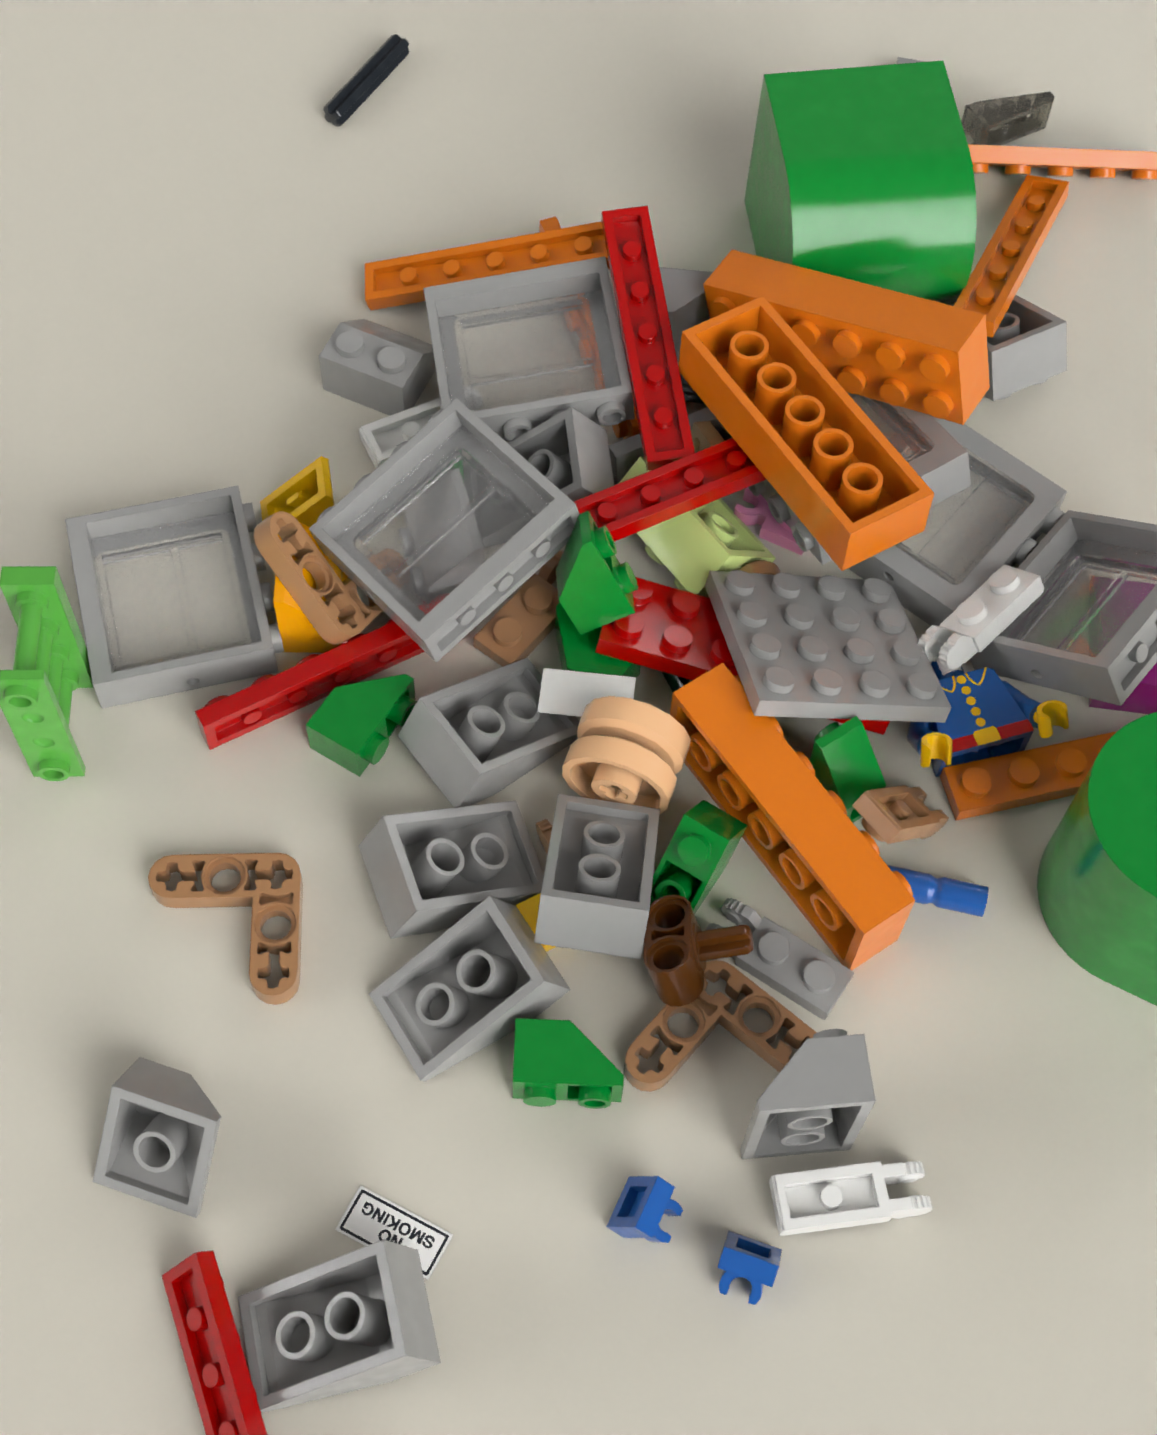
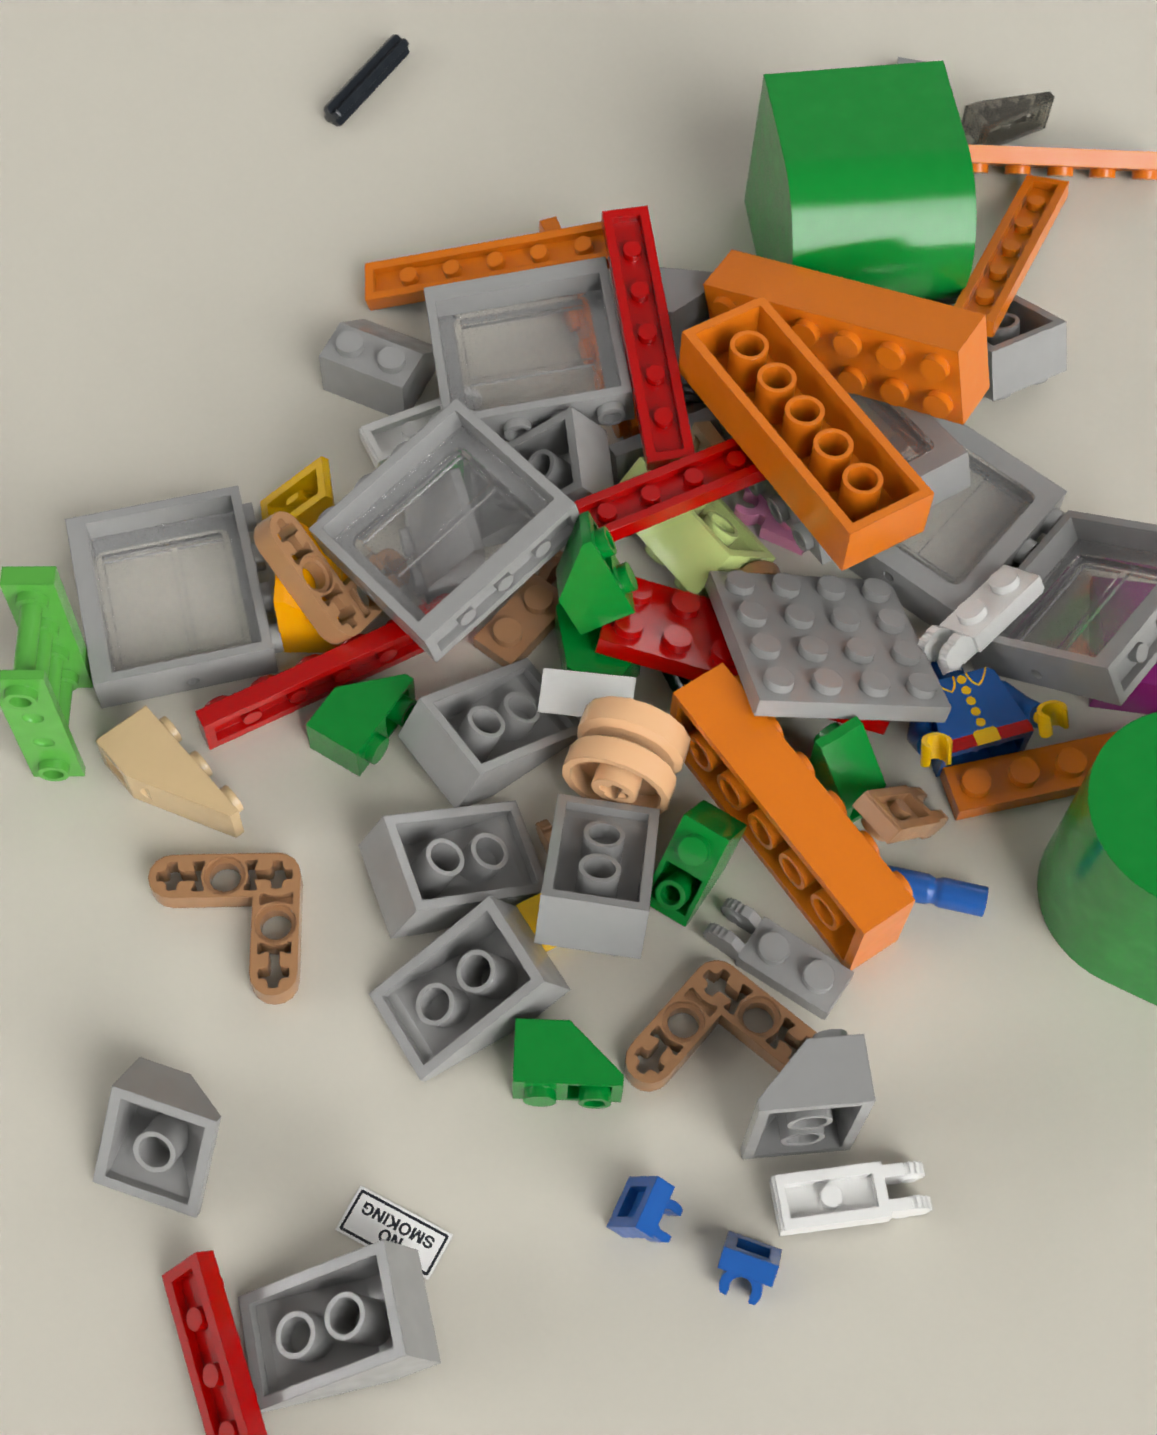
reddish brown beam [643,895,754,1007] -> none
none -> tan slope [95,705,244,838]

